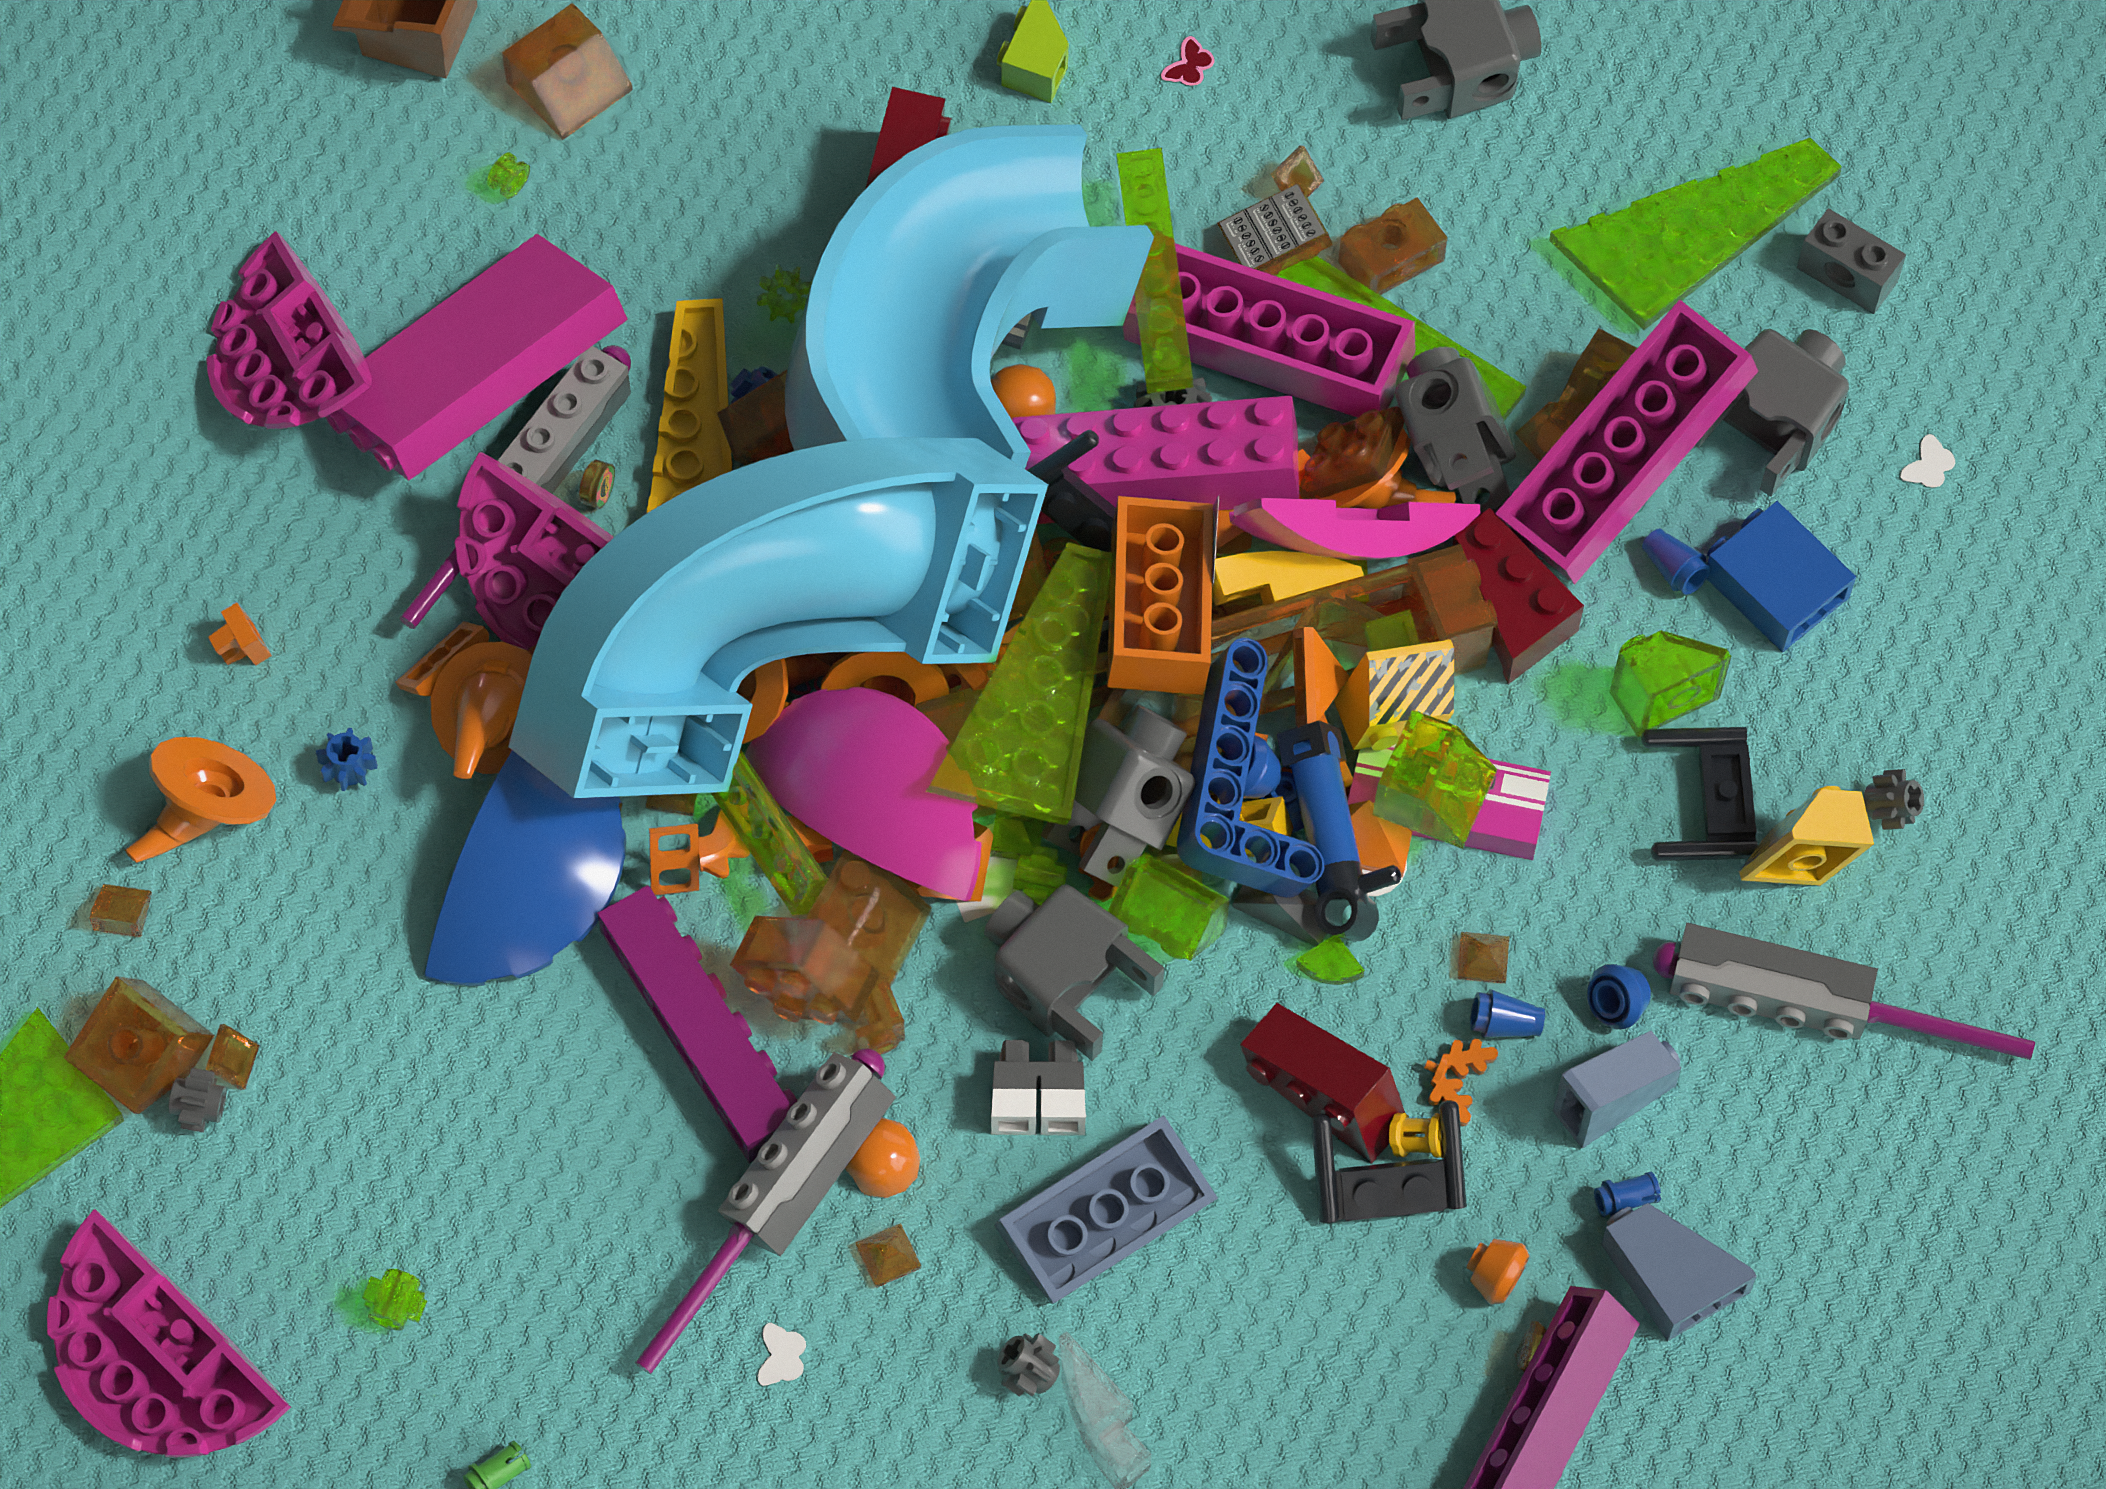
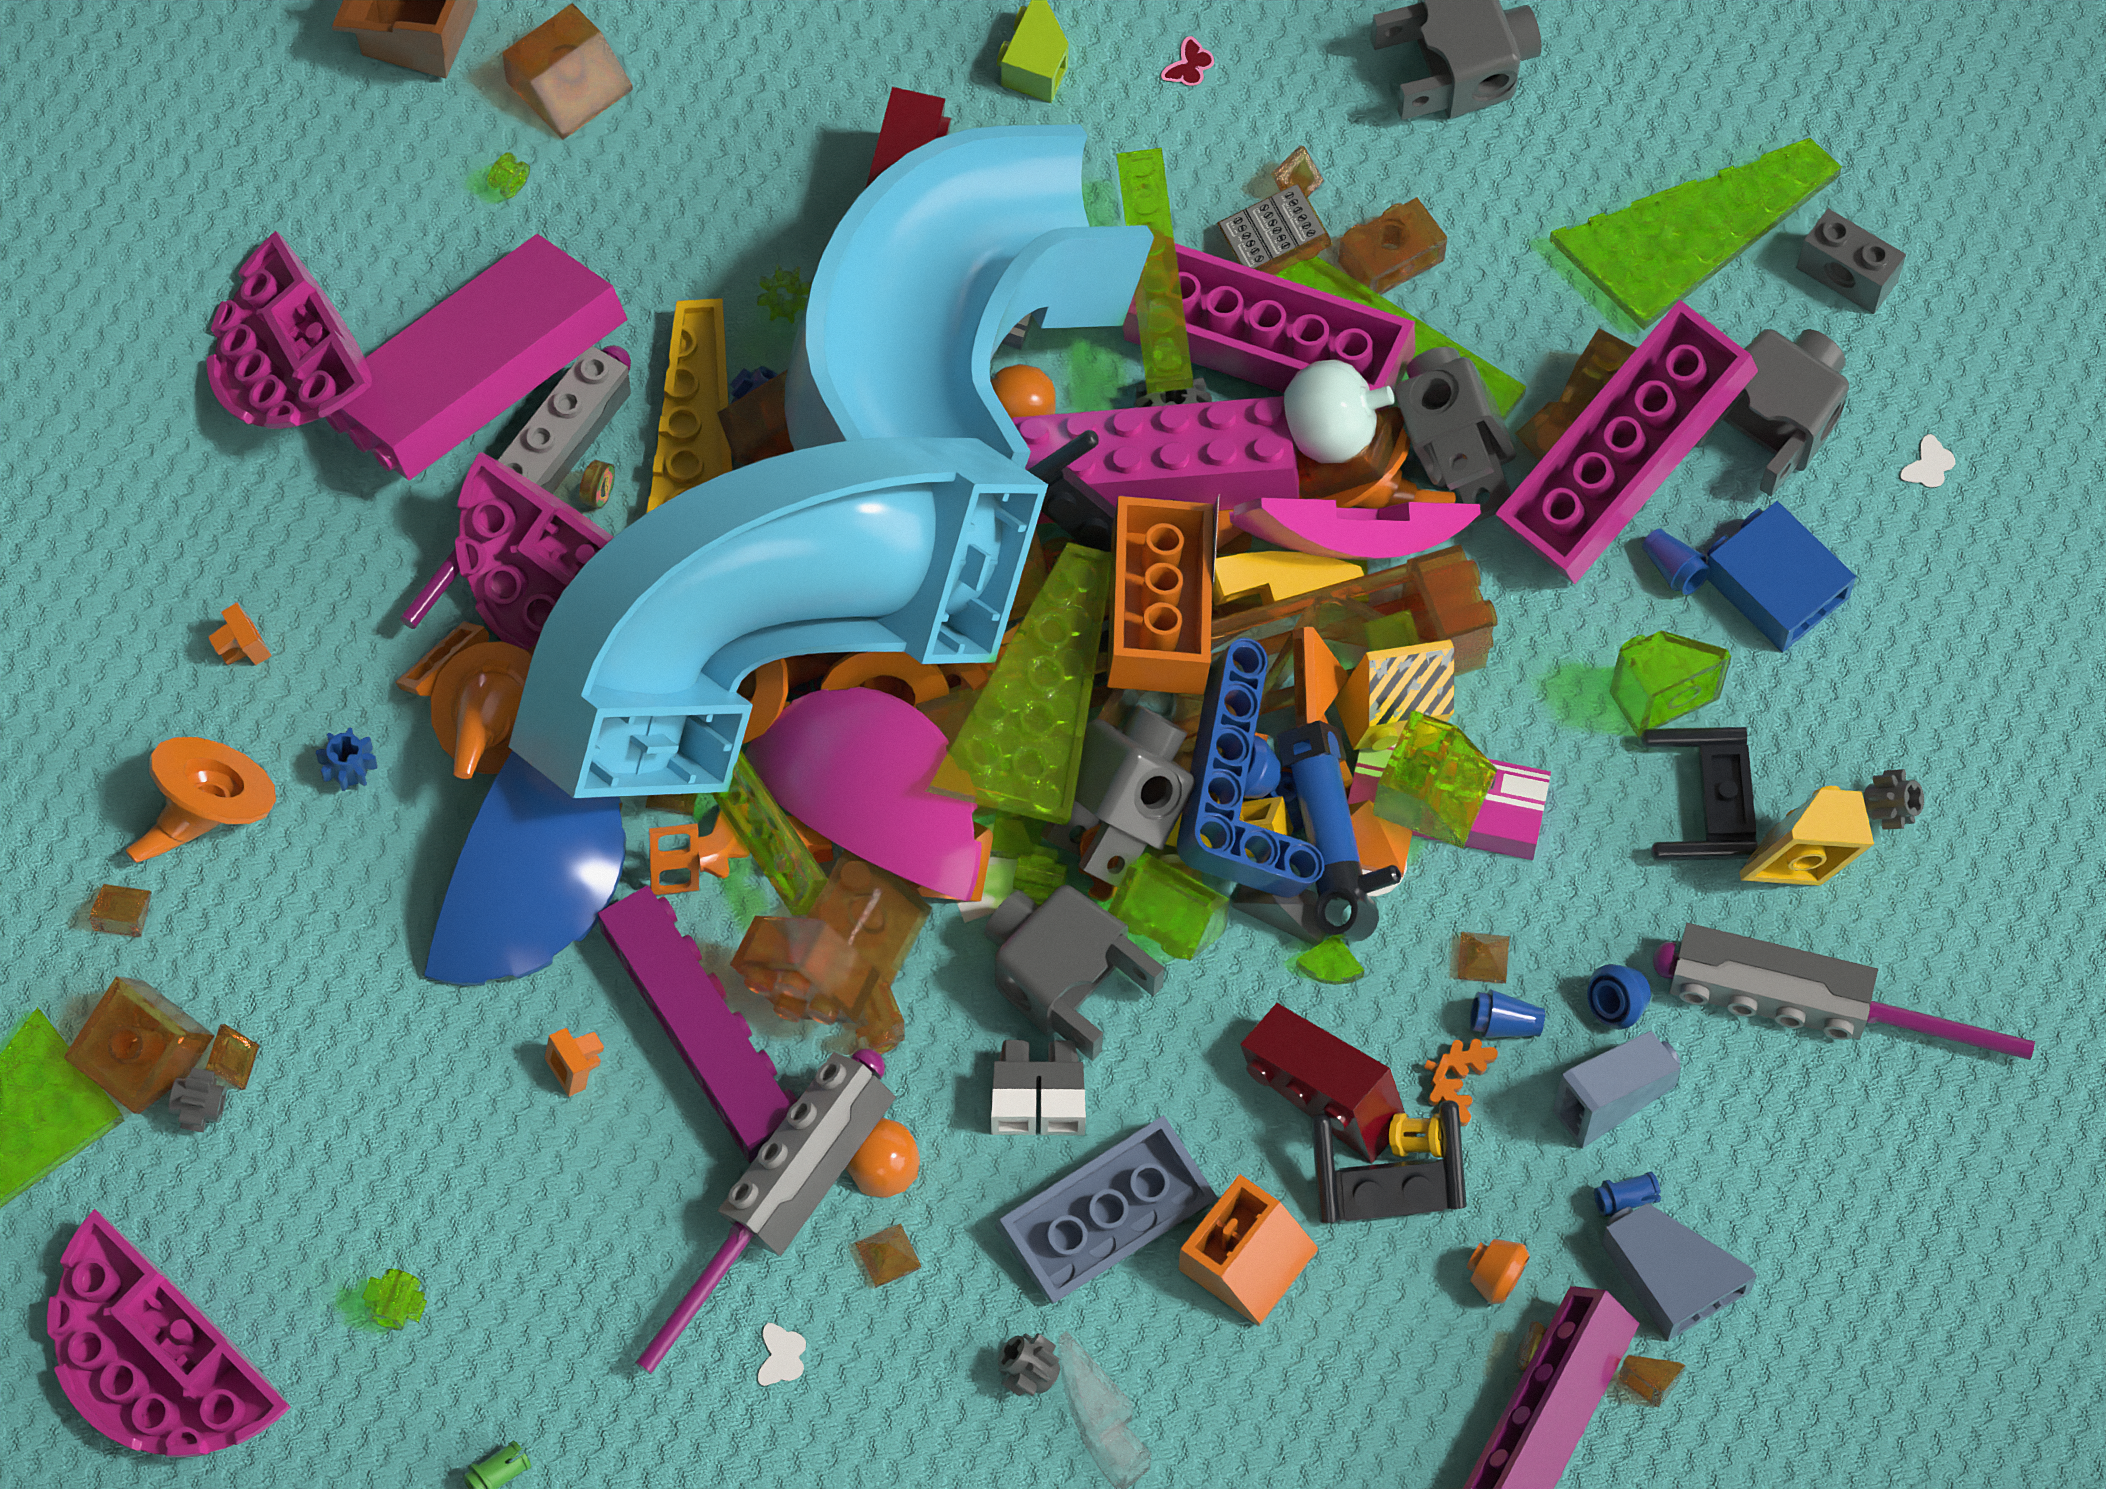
dark red wedge [1450,508,1584,684] -> none
none -> orange tile [544,1028,604,1097]
none -> orange slope [1178,1174,1318,1326]
none -> light aqua piece [1284,360,1394,463]
none -> clear orange slope [1619,1355,1686,1407]

